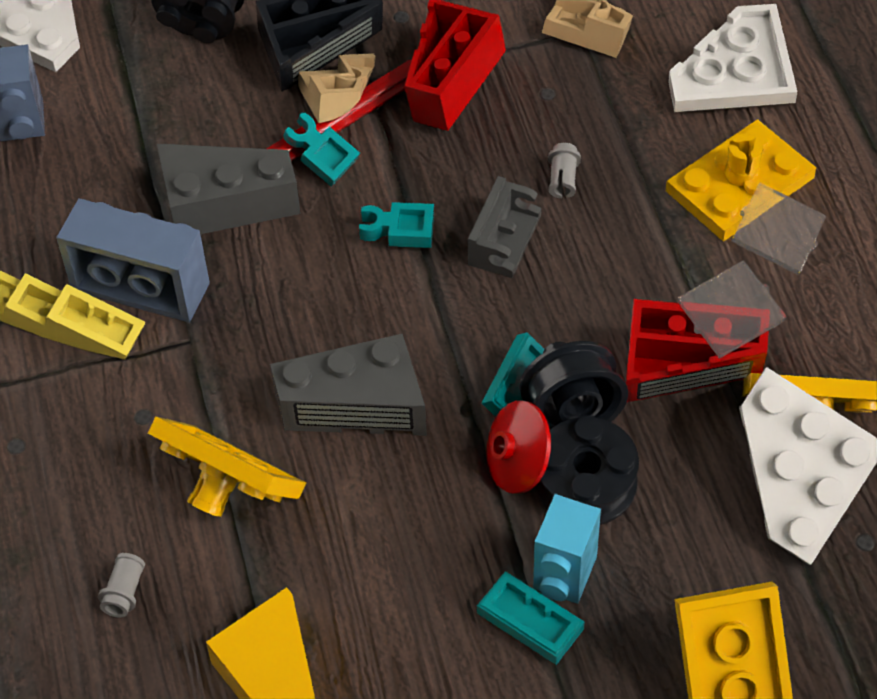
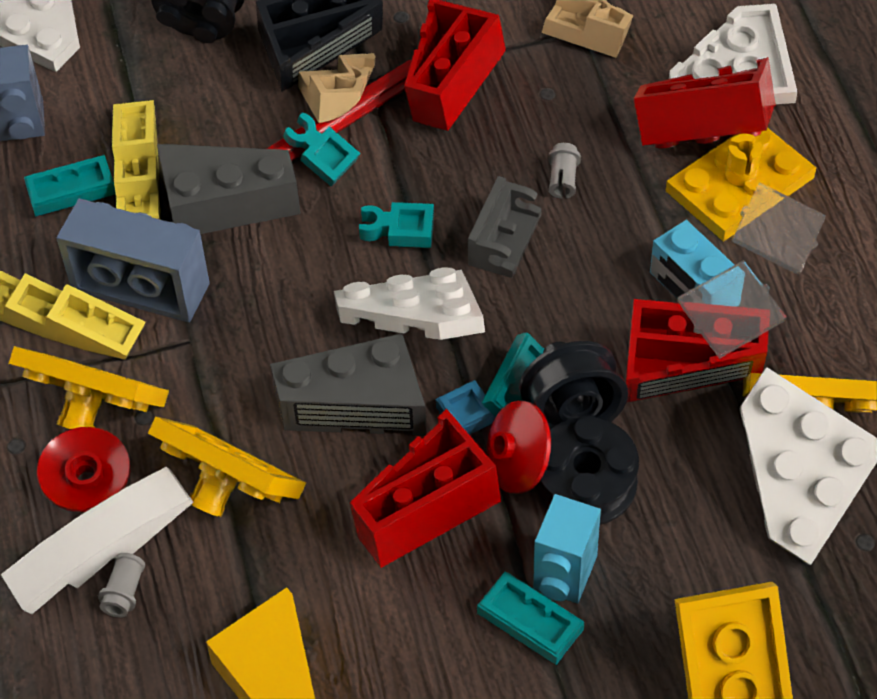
none -> white slope [1,467,194,614]
none -> yellow plate [8,346,169,429]
none -> teal plate [24,155,116,217]
none -> red dish [37,427,130,512]
none -> light yellow slope [112,100,161,220]
none -> white plate [334,267,485,340]
none -> red wedge [350,409,501,568]
none -> dark azure tile [436,380,495,435]
none -> red wedge [634,57,776,149]
none -> medium azure brick [650,219,745,308]

